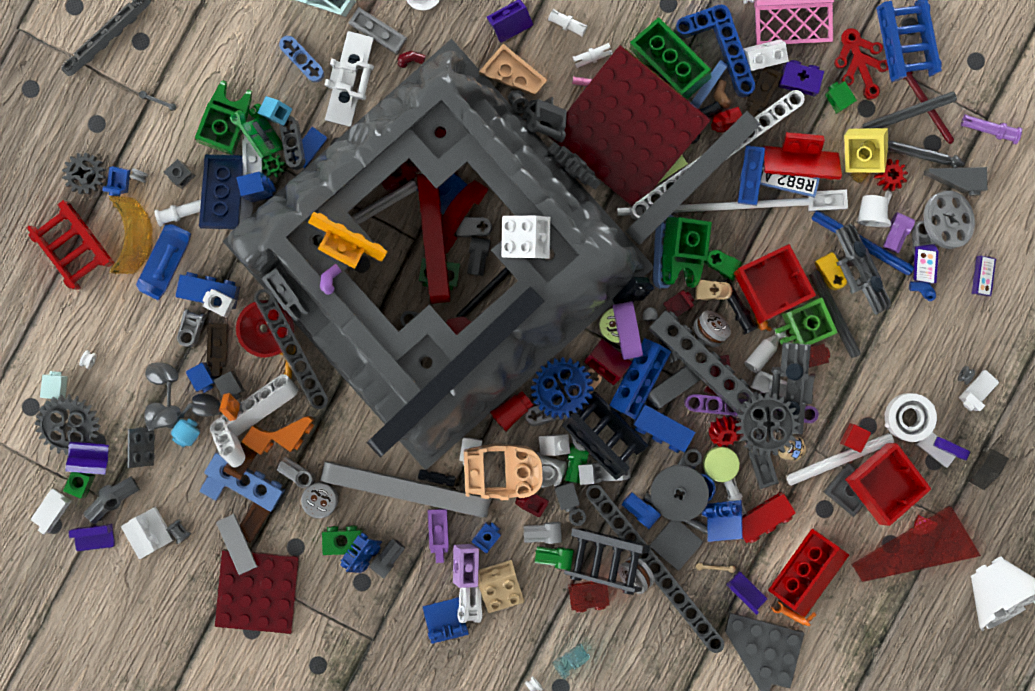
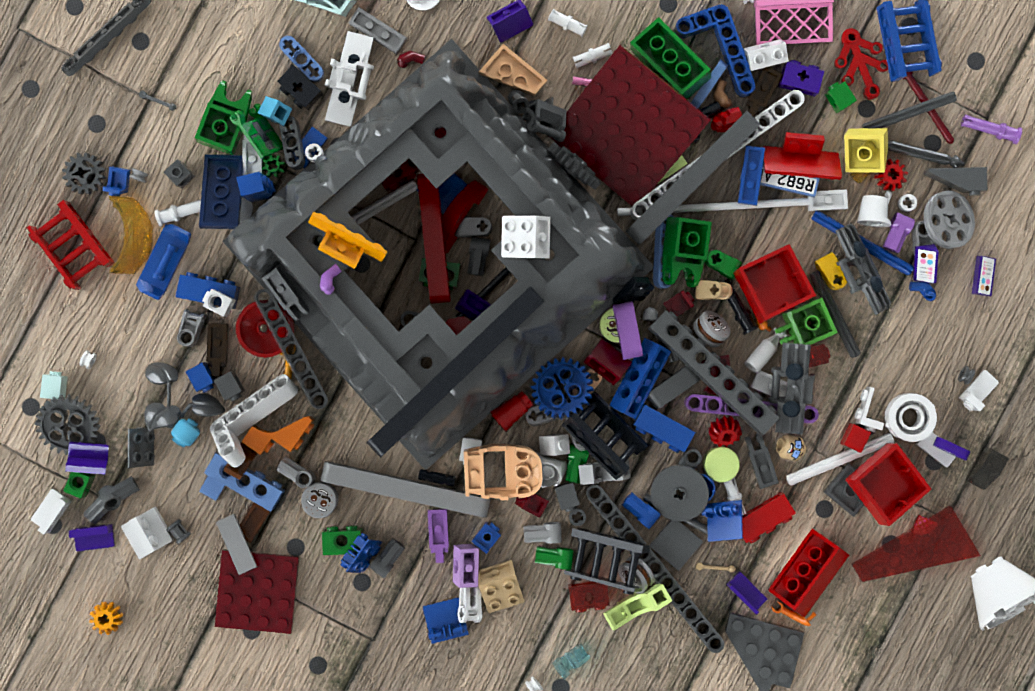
orange plate [219,393,240,421] -> none
dark grey gear [735,392,800,457] -> none
none -> light orange gear [89,601,123,635]
none -> black brick [277,65,323,110]
none -> white bush [305,144,324,163]
none -> dark purple slope [455,289,492,321]
none -> yellowish green arch [603,584,672,630]
none -> white bracket [855,387,884,433]
none -> white bush [898,194,917,212]

